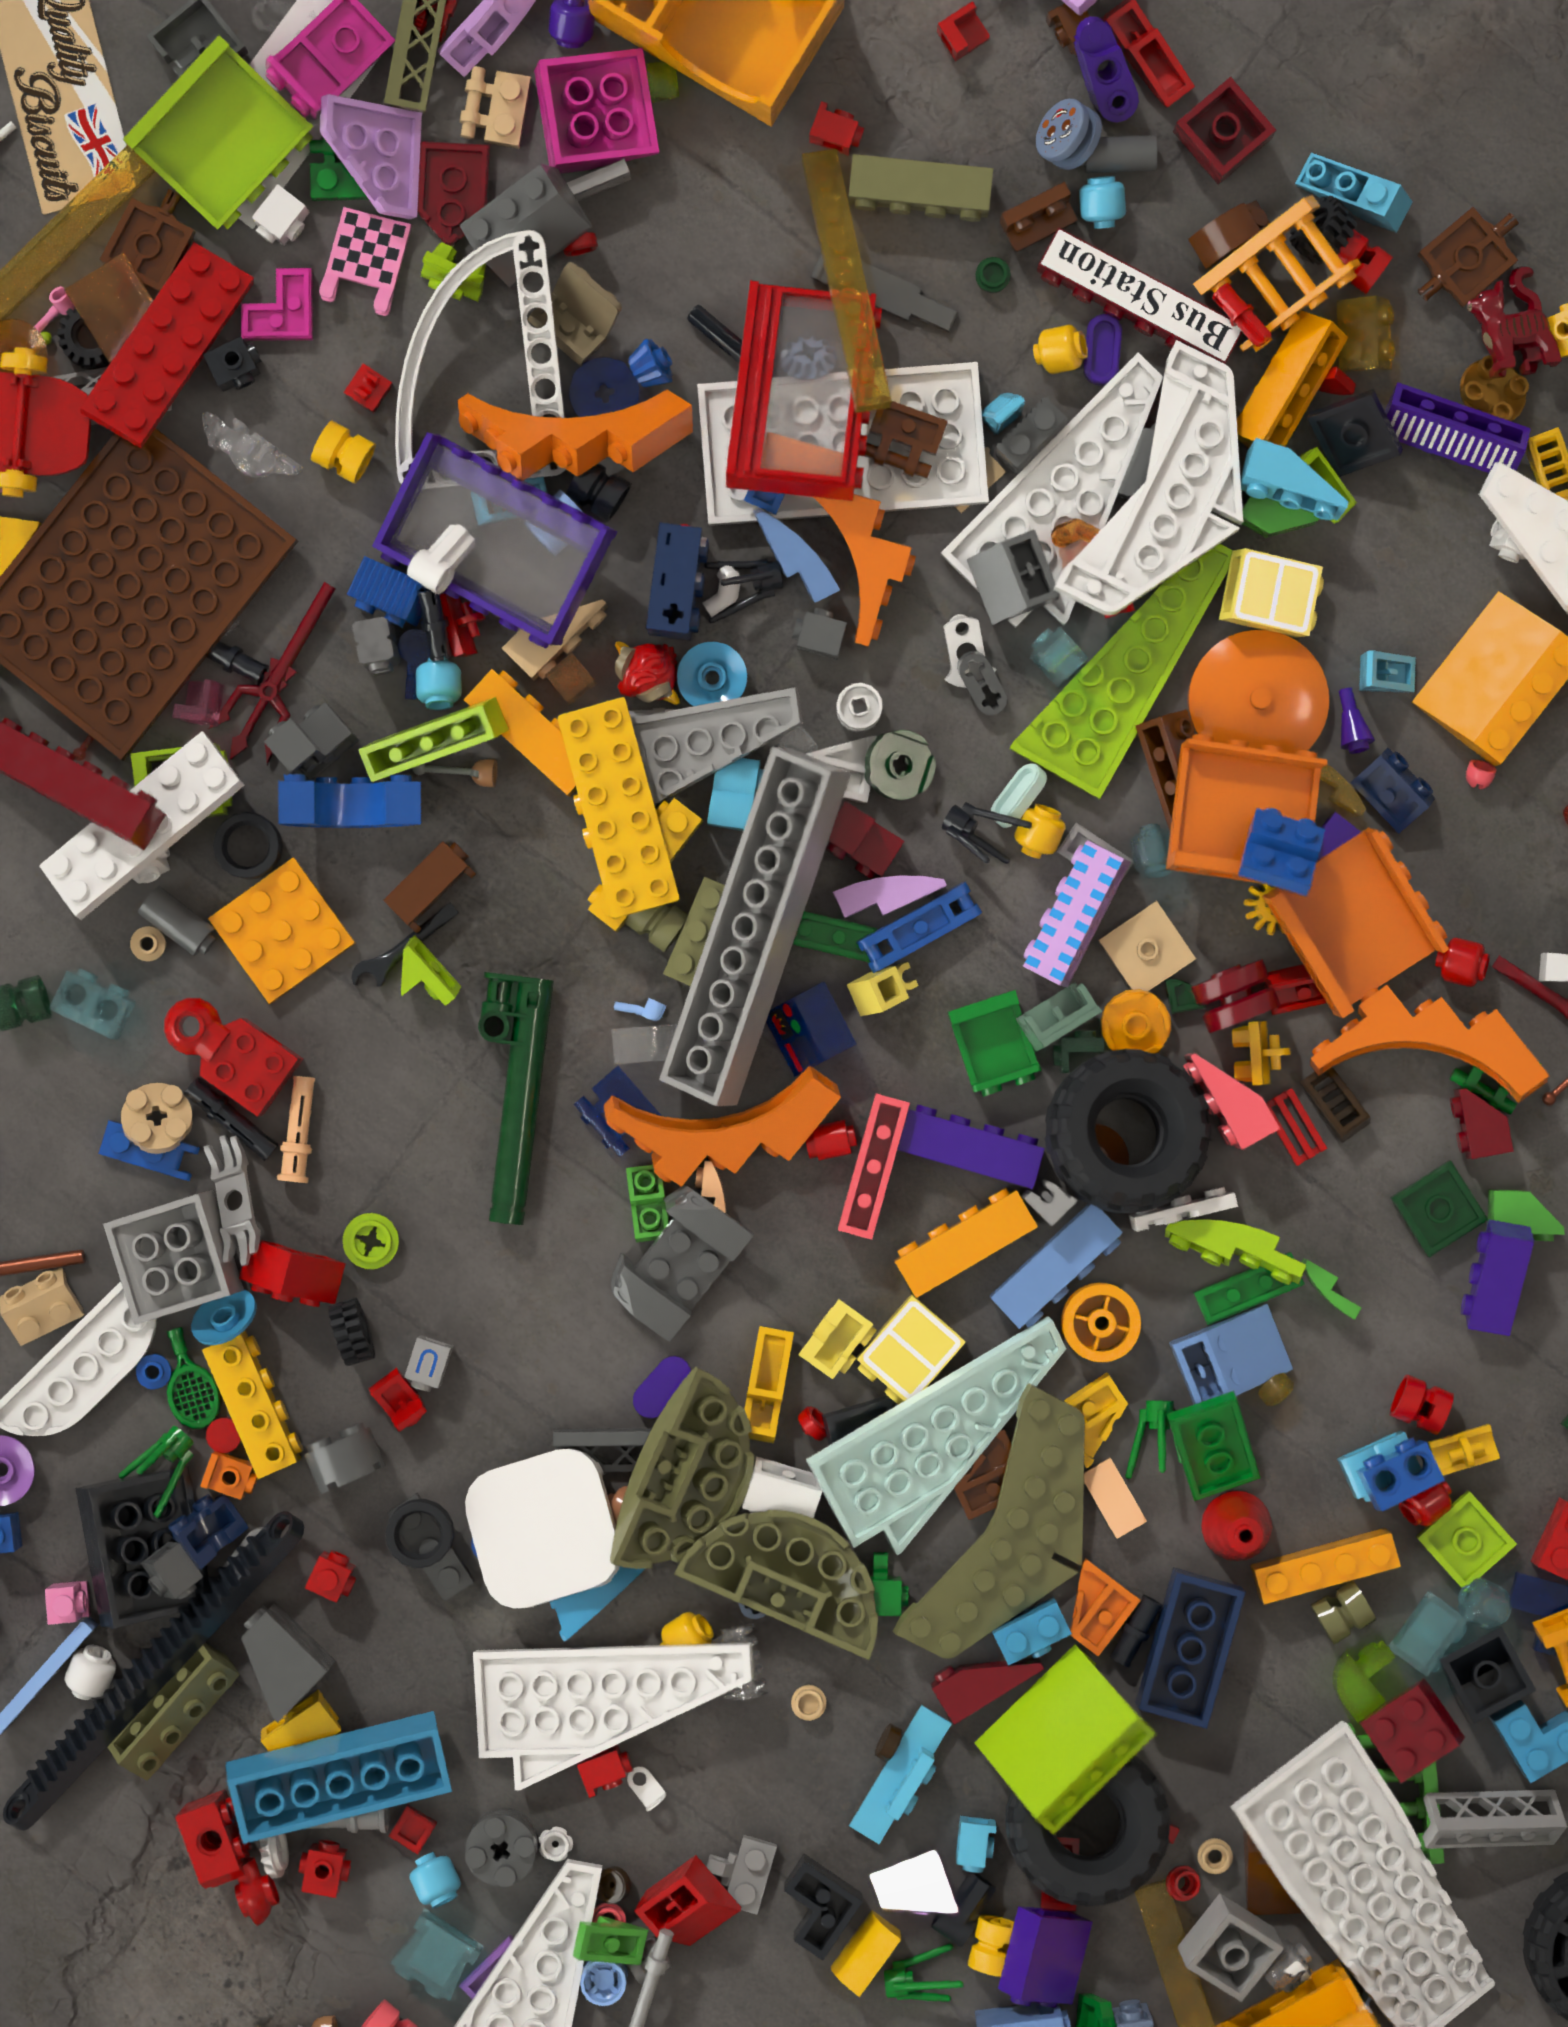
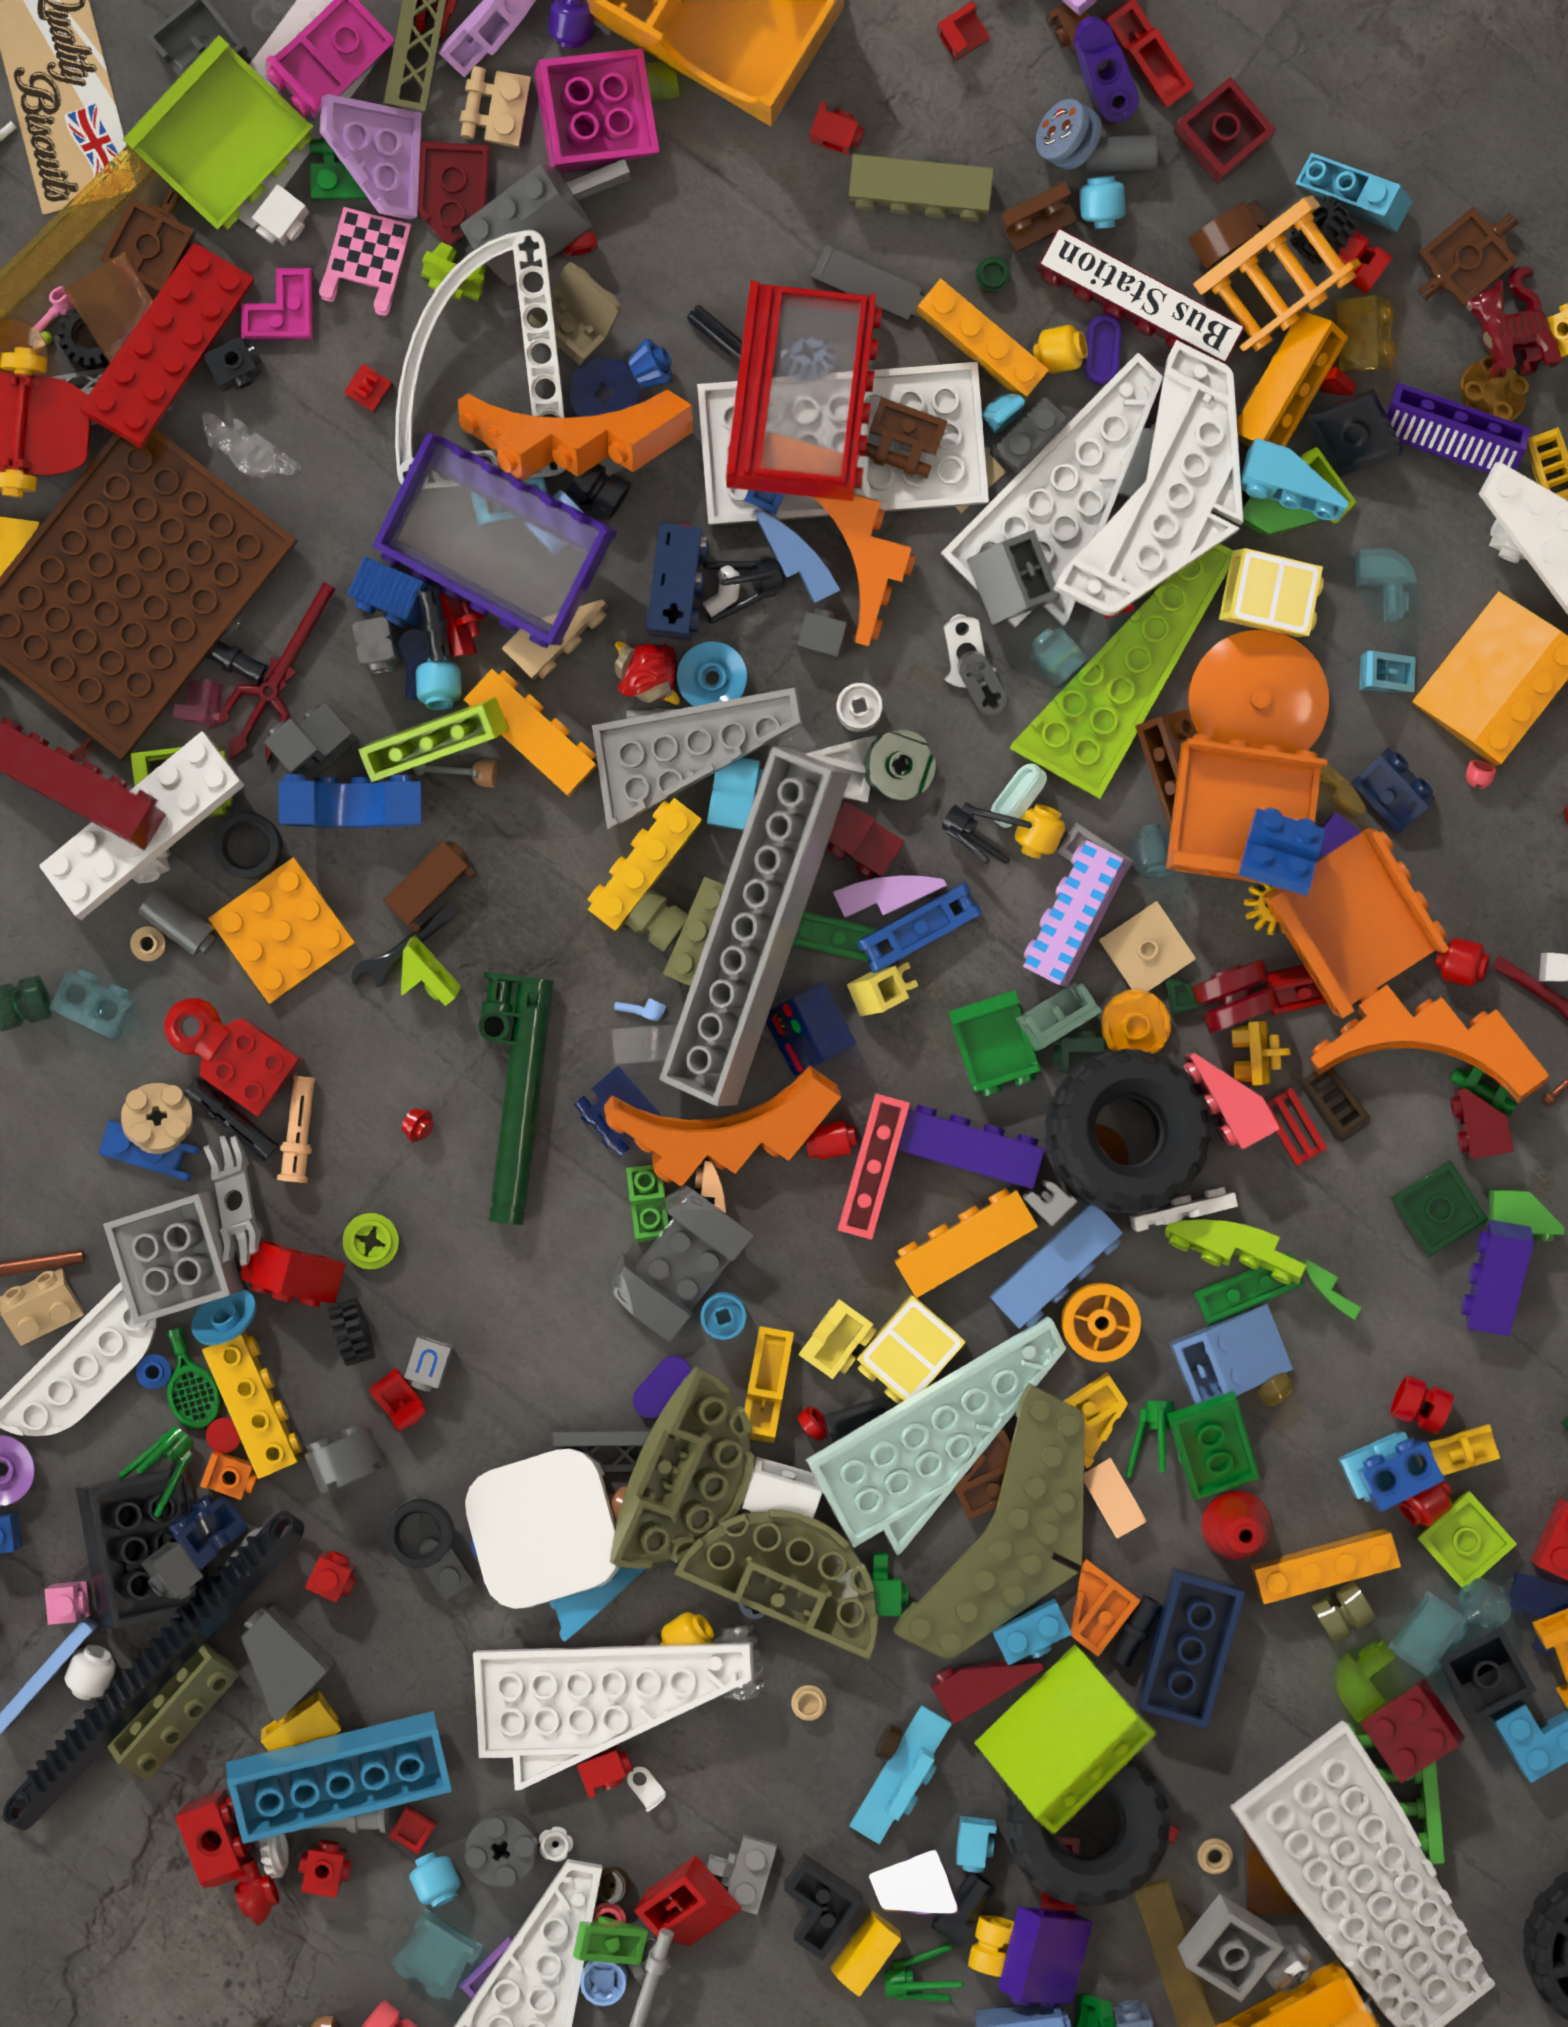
yellow wheel [311,420,376,484] -> none
white piece [407,524,476,594] -> none
clear orange brick [545,653,596,706] -> none
yellow bracket [558,697,680,919] -> none
clear yellow plate [801,149,892,413] -> none
clear orange arm [1051,518,1101,548] -> none
red plate [1166,1865,1201,1902] -> none
red axle [1212,283,1272,347] -> none
dark purple cone [1338,688,1375,754] -> none
light grey fence [1422,1790,1567,1849] -> none
none -> red plate [401,1108,433,1142]
none -> dark azure wheel [700,1291,747,1340]
none -> light orange brick [915,278,1049,399]
none -> clear light blue brick [1355,548,1417,623]

